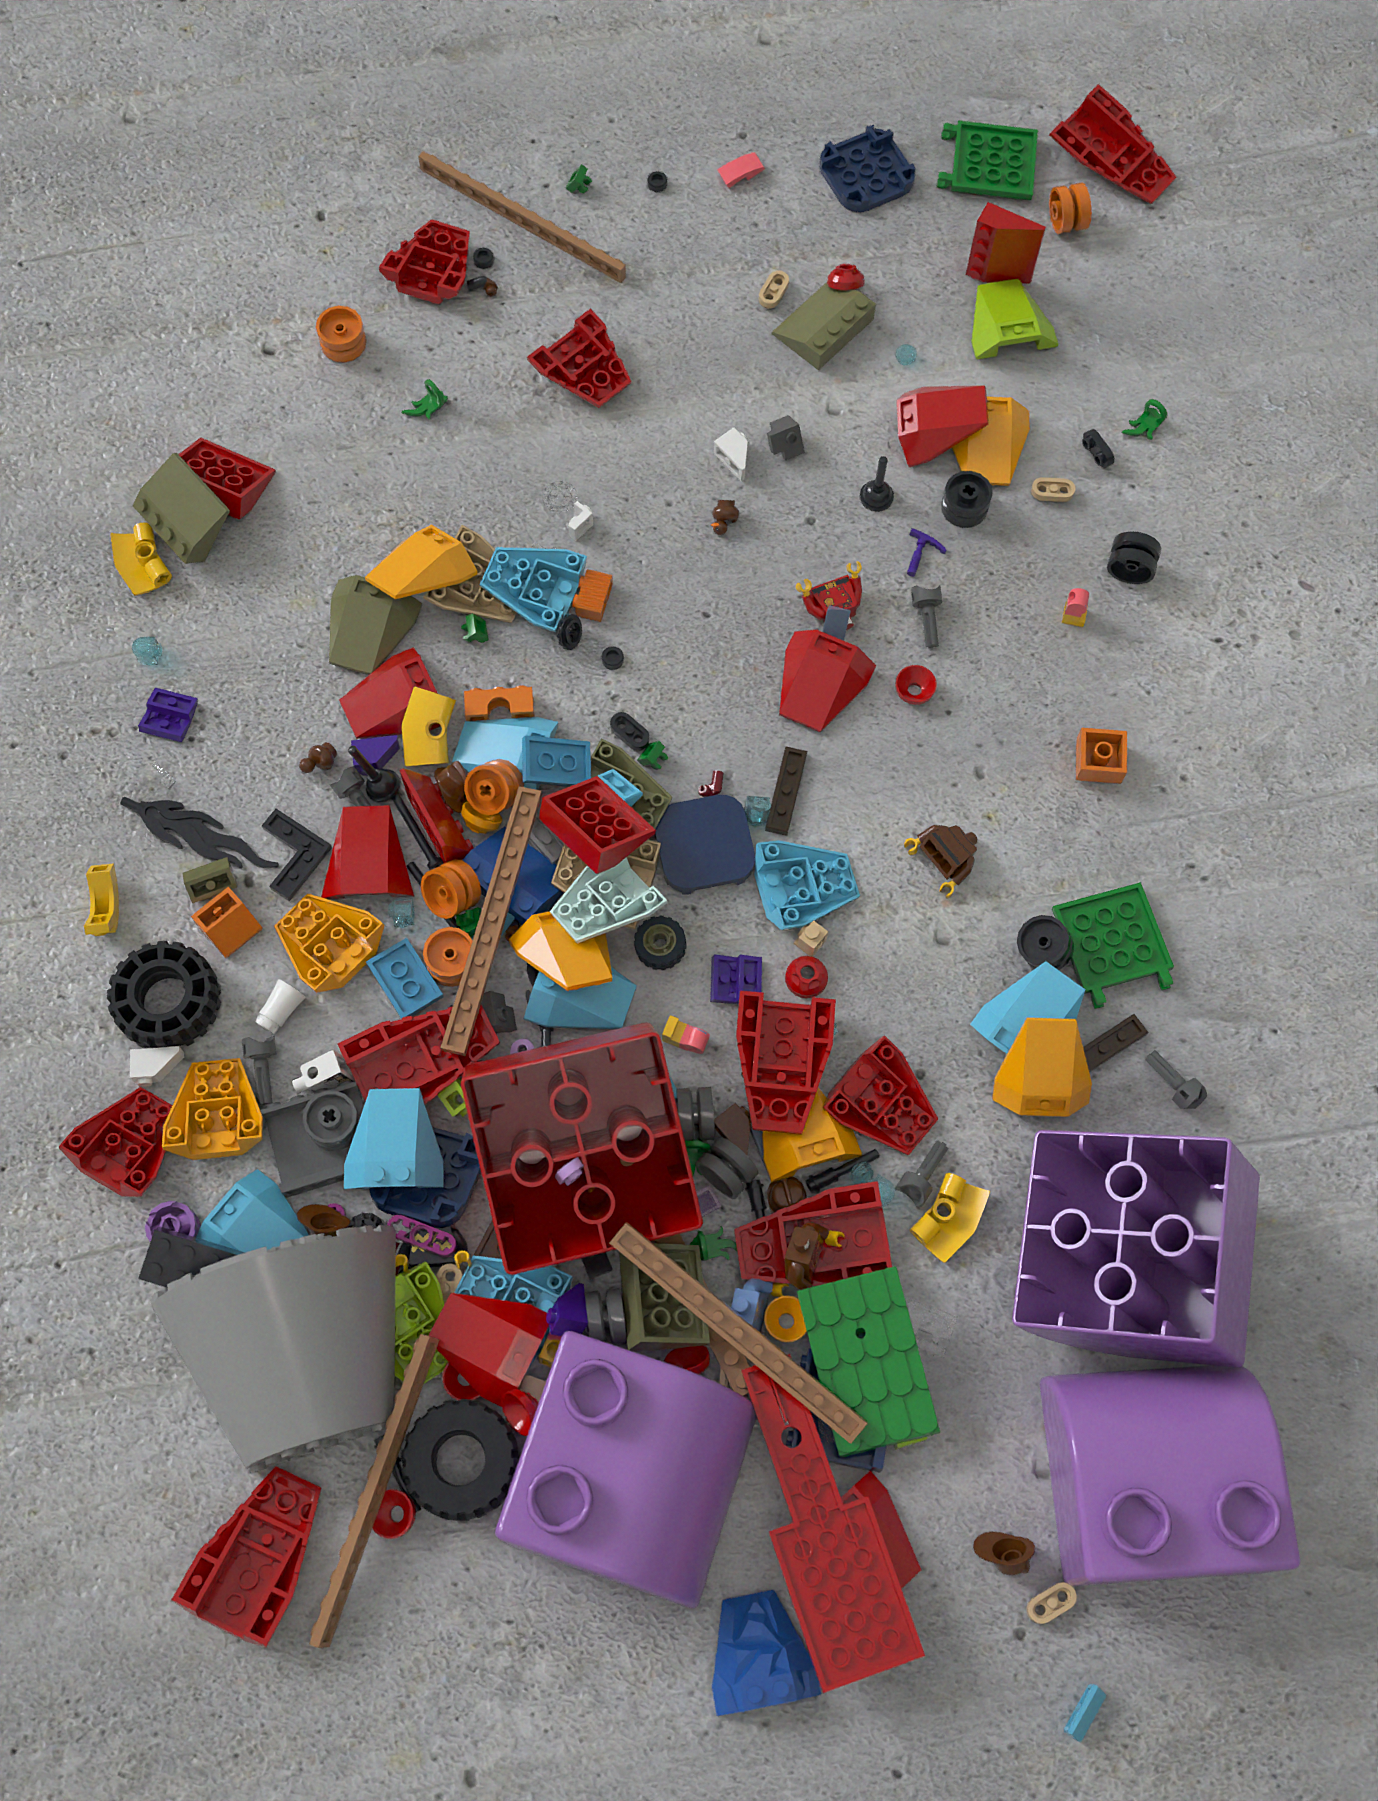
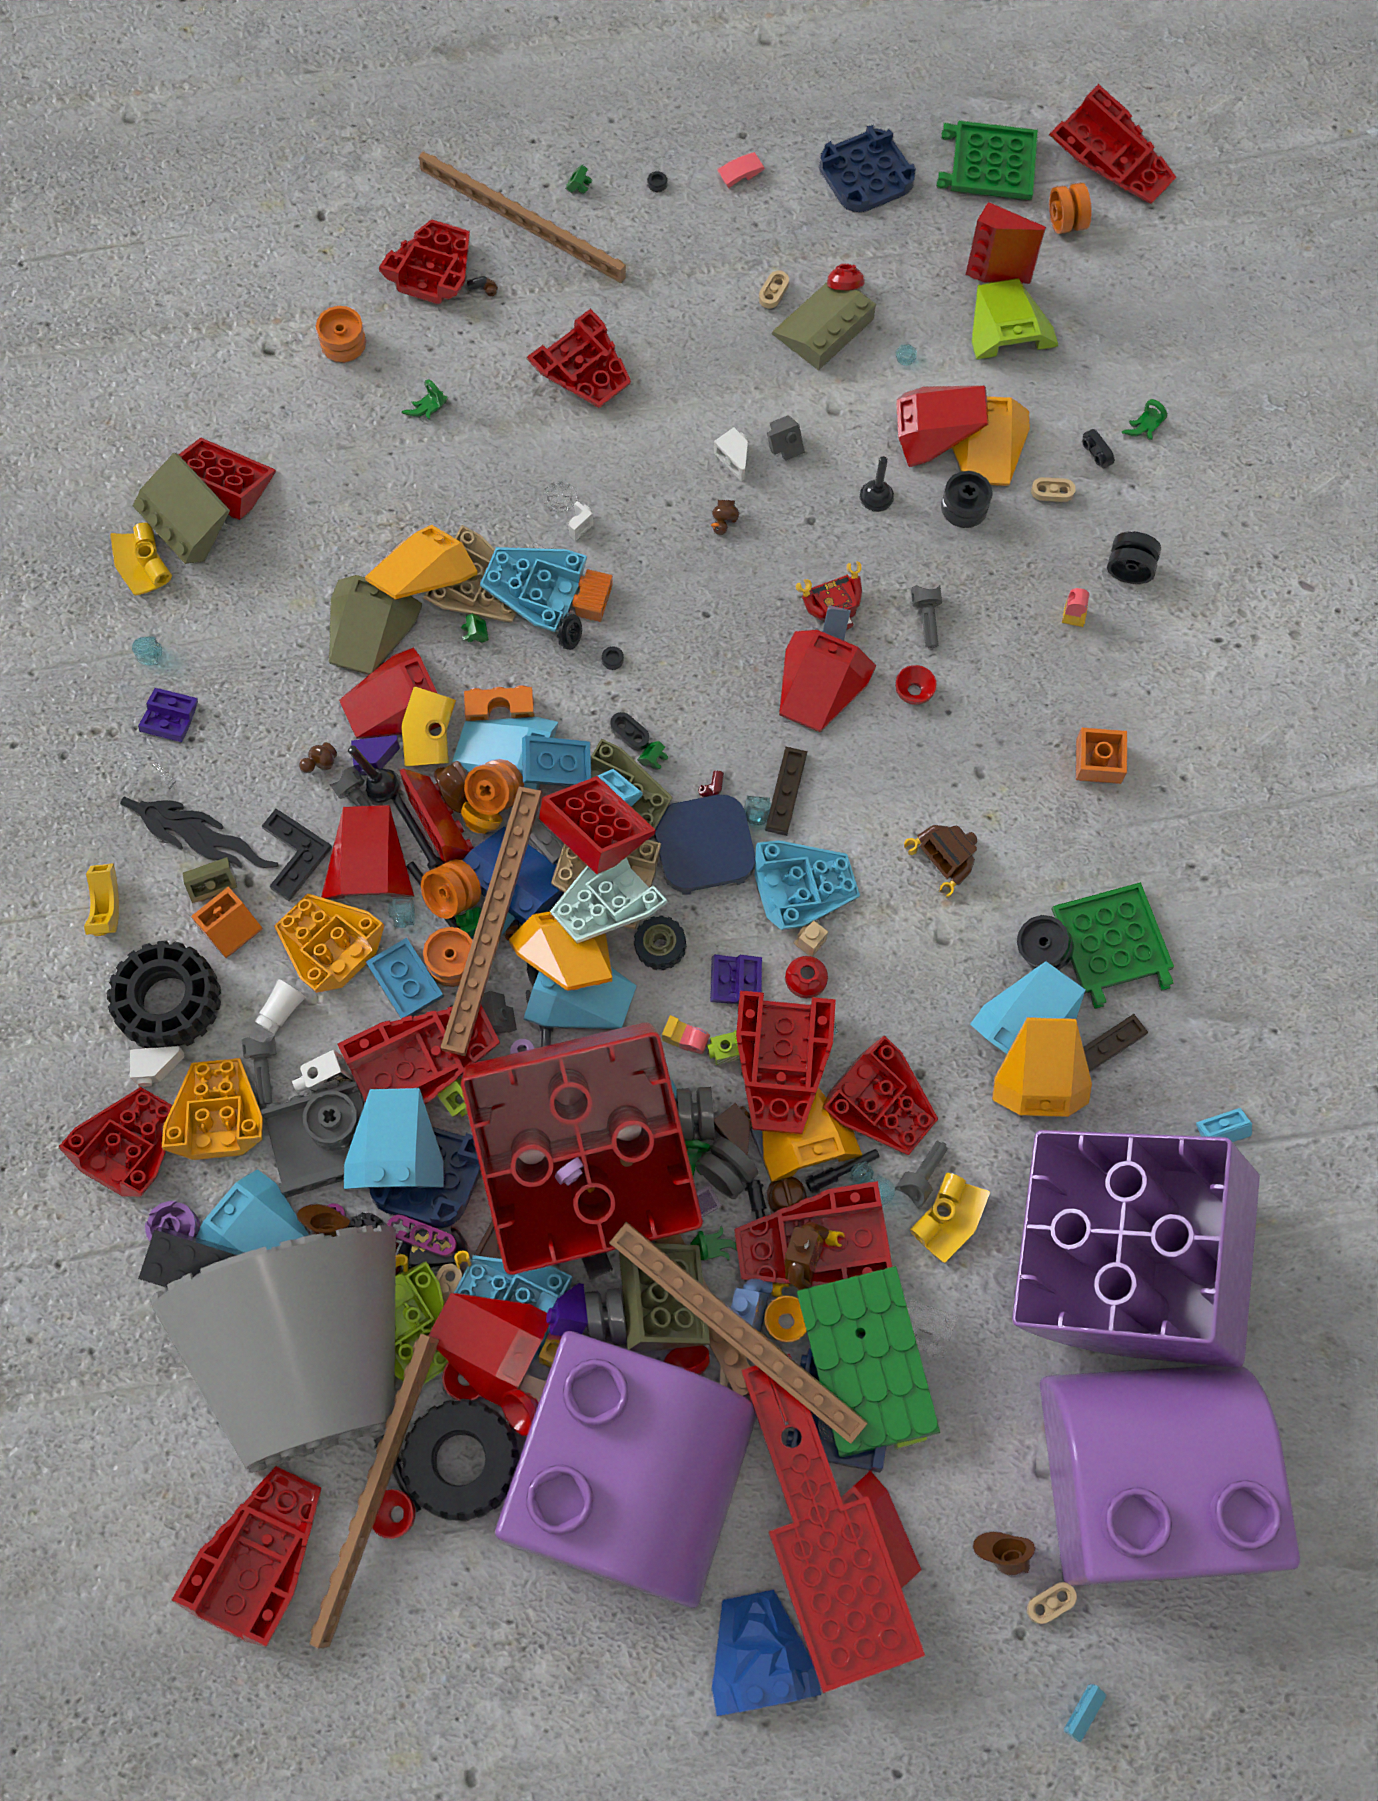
black tile [473,247,494,269] -> none
dark purple piece [907,528,947,577] -> none
dark grey piece [1145,1050,1207,1109] -> none
none -> lime brick [707,1030,740,1065]
none -> medium azure slope [1196,1108,1252,1142]

